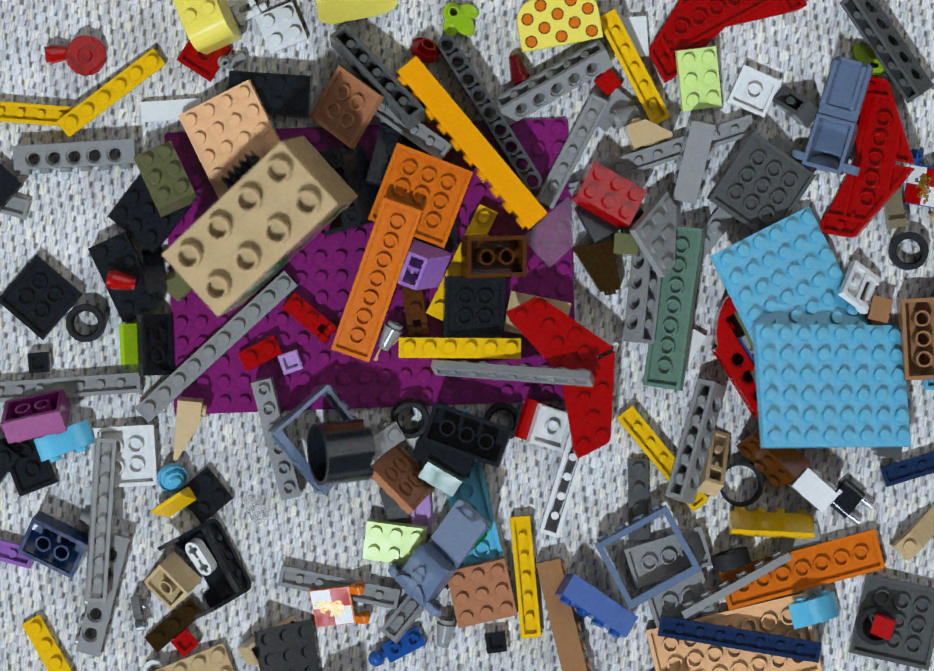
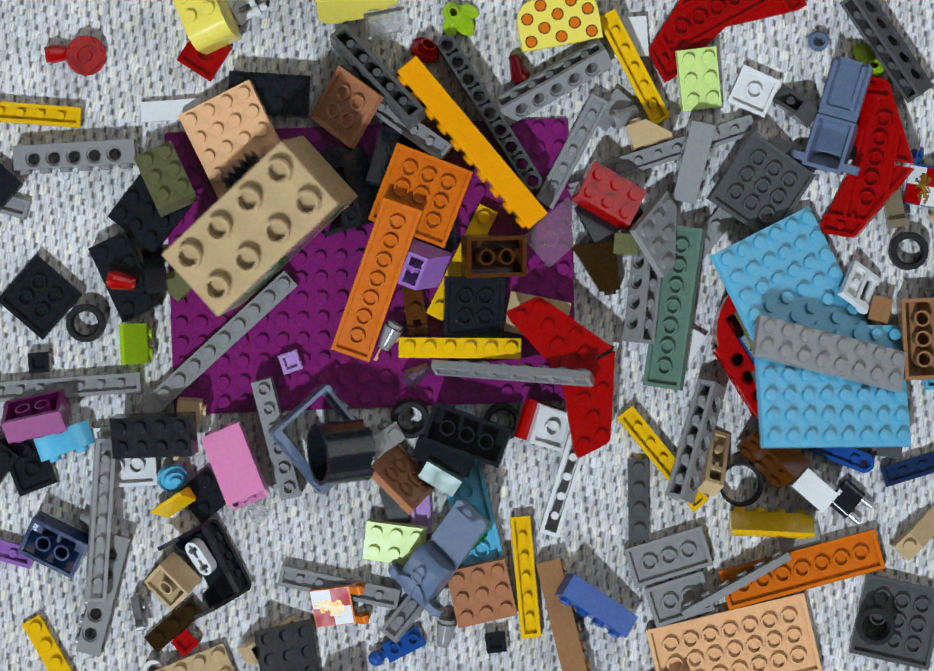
yellow plate [56,48,166,138] -> none
black tile [137,314,175,376] -> none
light grey arm [218,51,247,69] -> none
red plate [237,335,283,372] -> none
white plate [255,1,308,55] -> none
red plate [282,292,338,344] -> none
red tile [594,69,622,97] -> none
sand blue window [594,504,702,610] -> none
dark blue plate [657,615,822,663] -> none
black tyre [710,546,751,573] -> none
medium azure brick [789,589,840,629] -> none
red tile [870,613,897,641] -> none
none -> black brick [110,412,198,459]
none -> bright pink brick [201,422,271,510]
none -> clear slope [364,5,410,48]
none -> clear purple cone [400,362,432,389]
none -> light grey plate [751,315,906,393]
none -> blue plate [802,448,874,473]
none -> sand blue plate [808,31,828,51]

